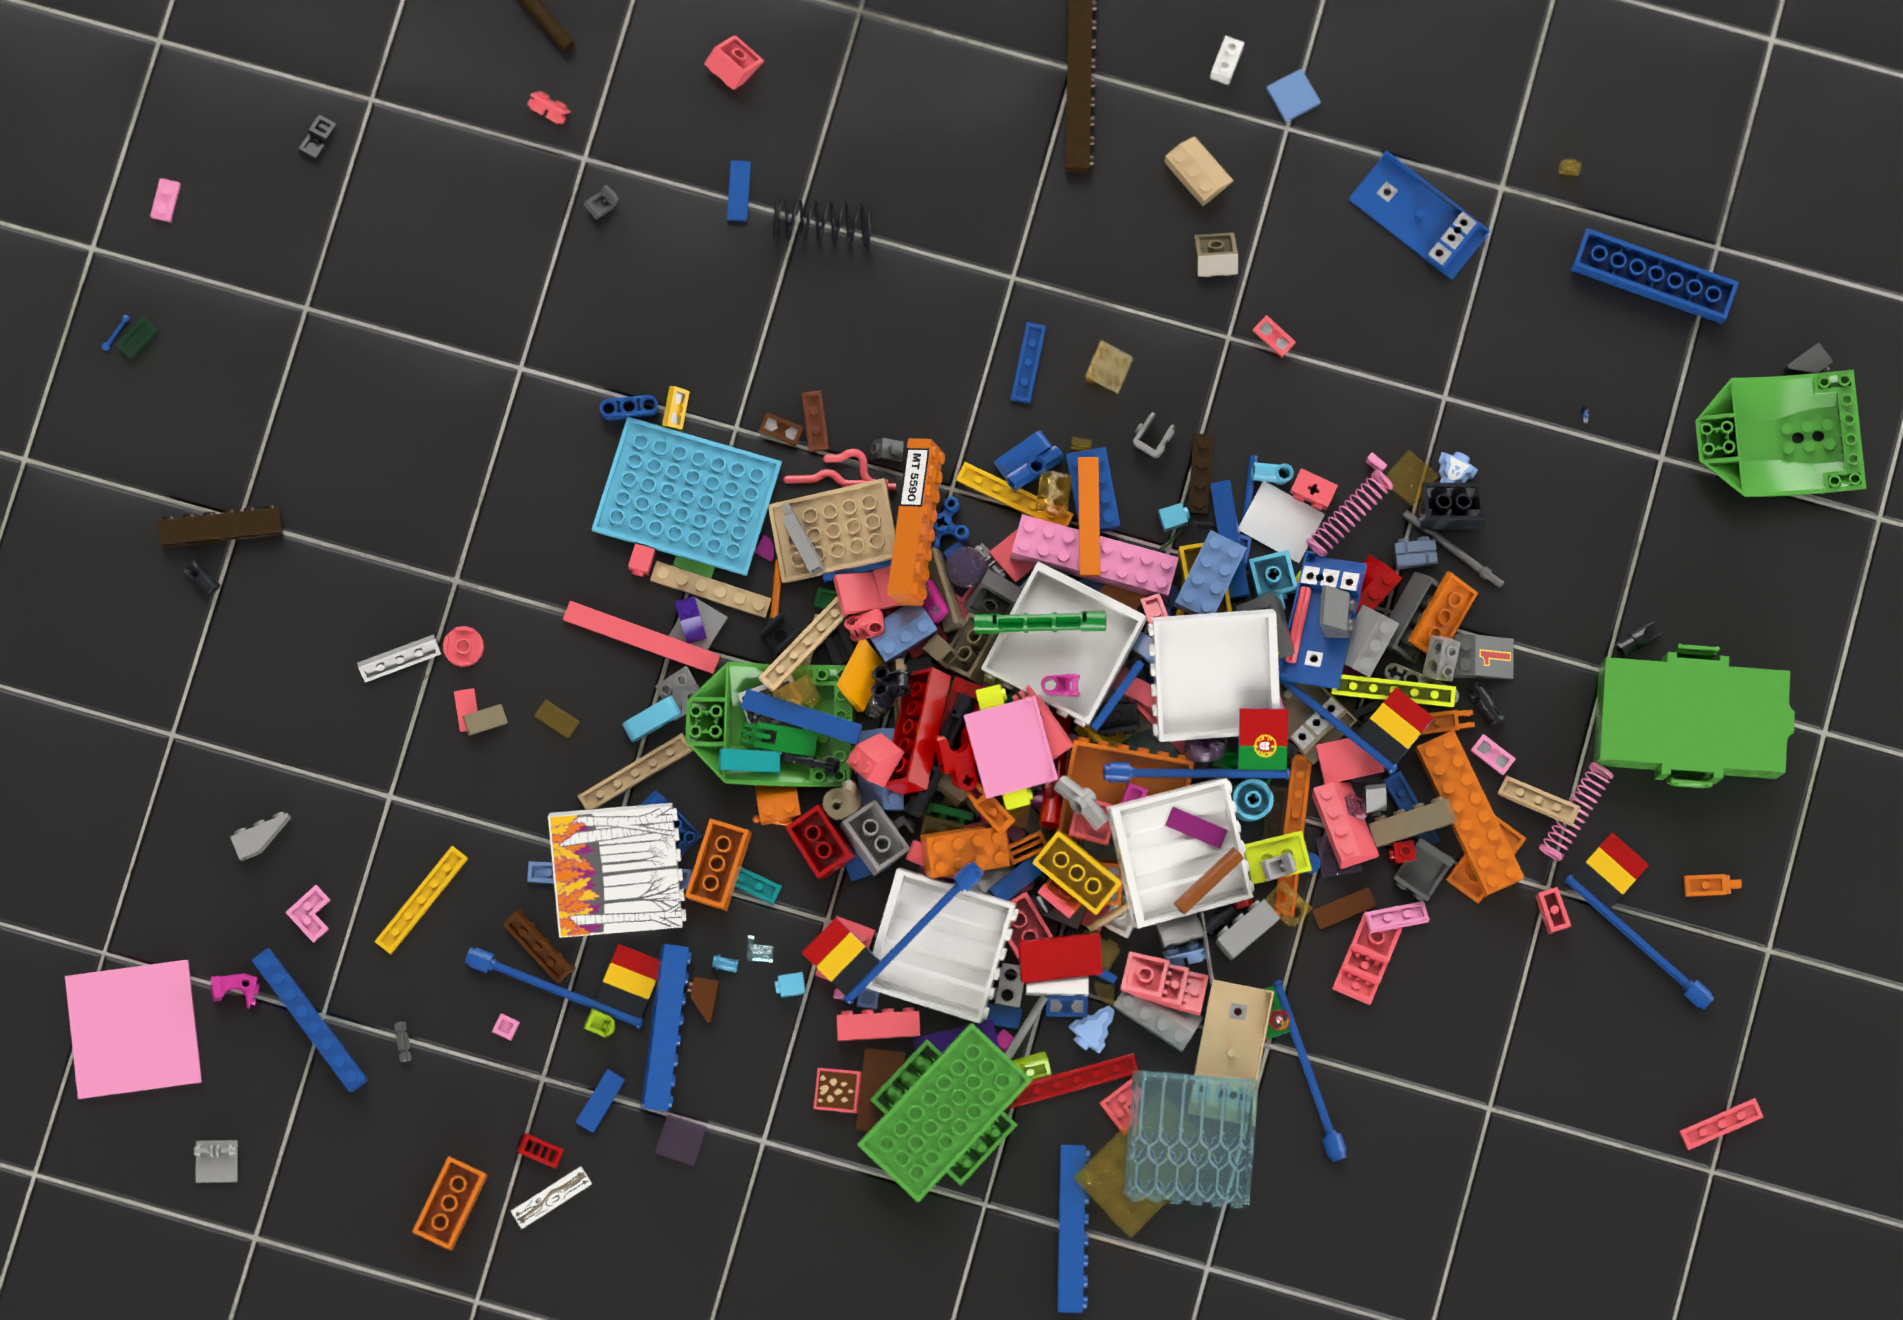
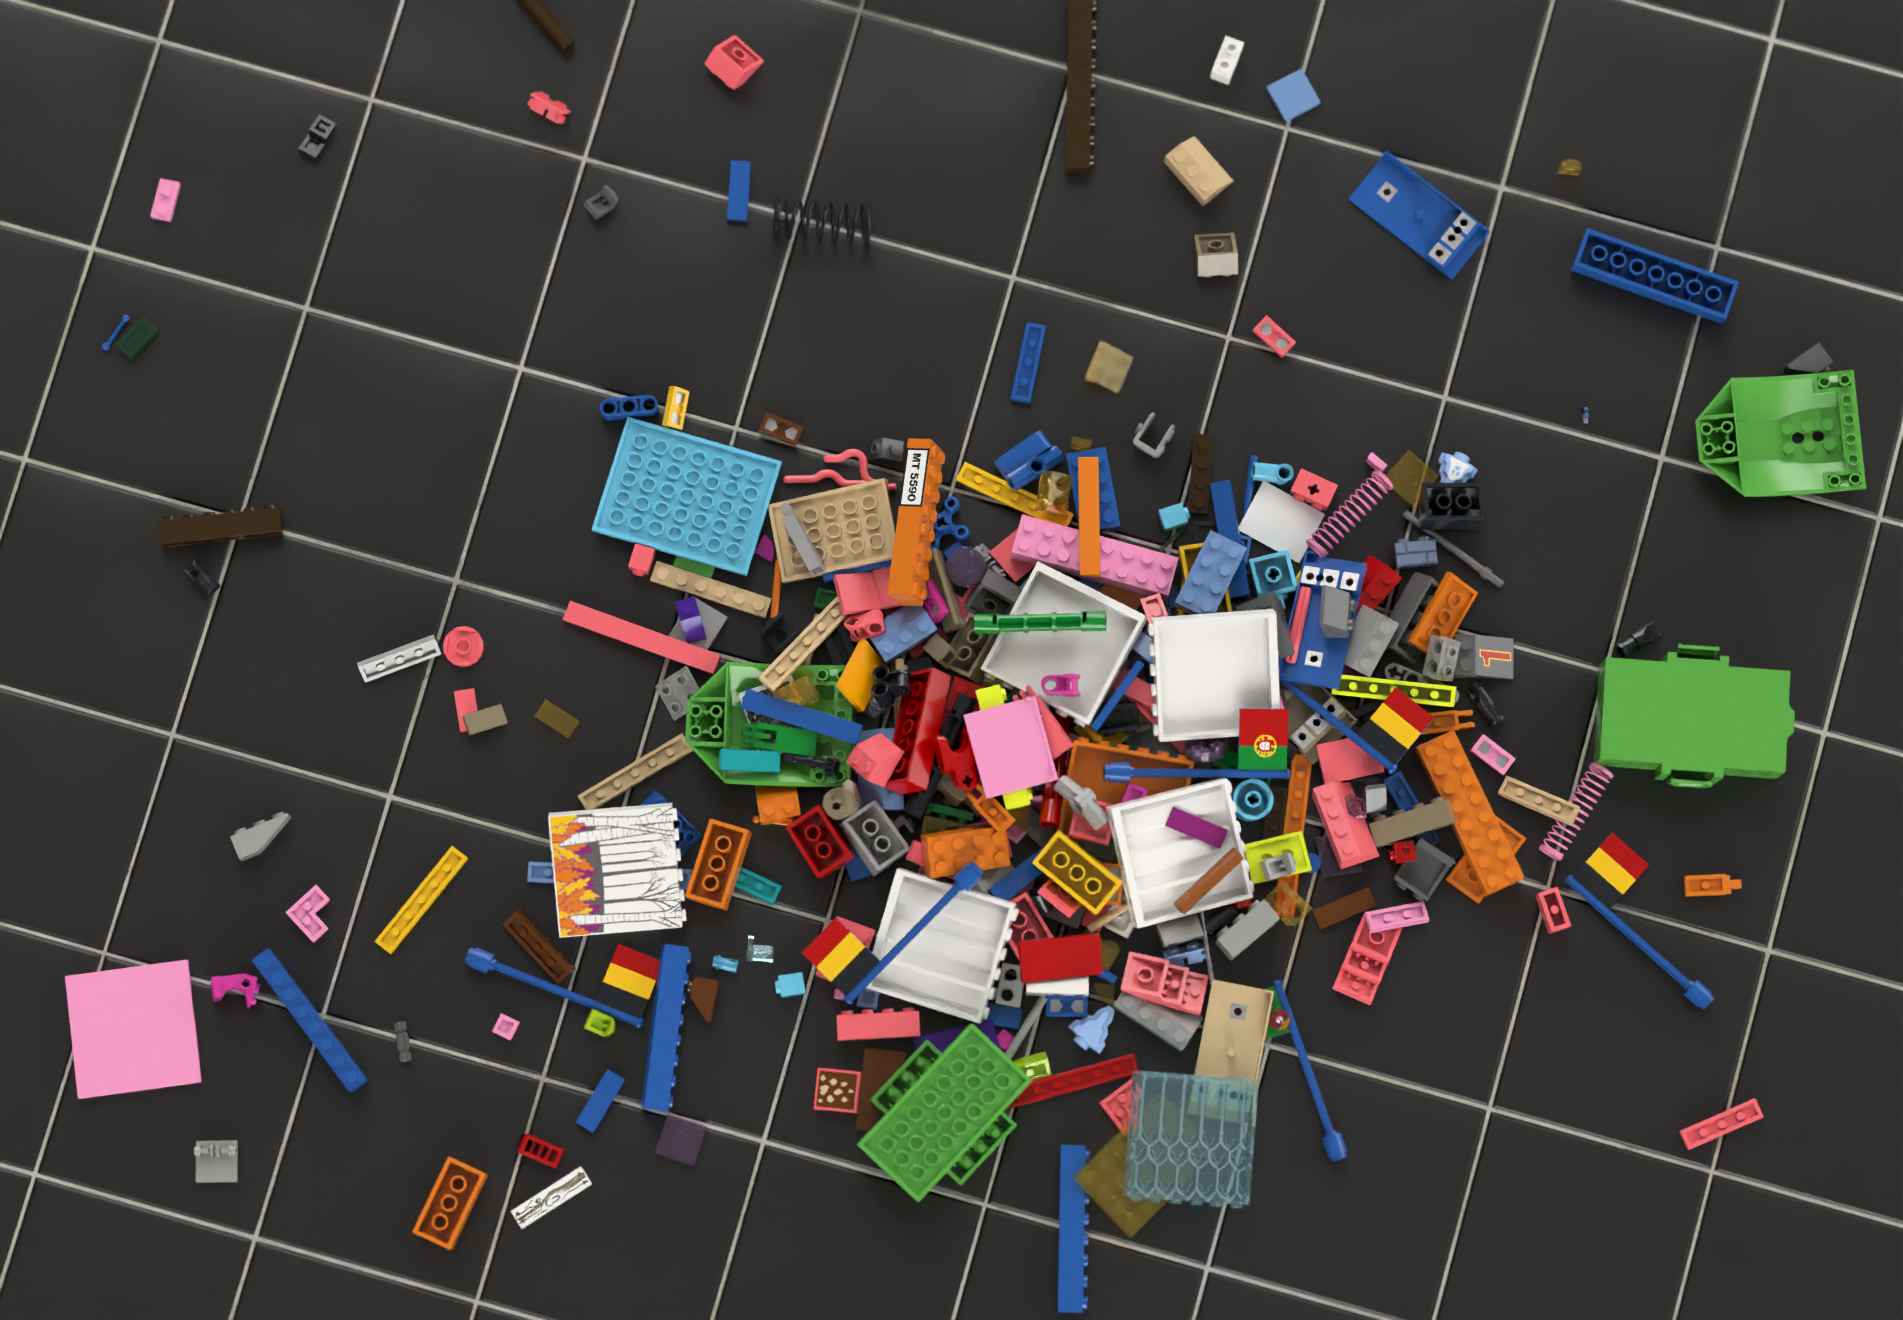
medium azure beam [622,696,682,742] -> none
copper tile [801,390,829,453] -> none
orange tile [1008,829,1048,865] -> none

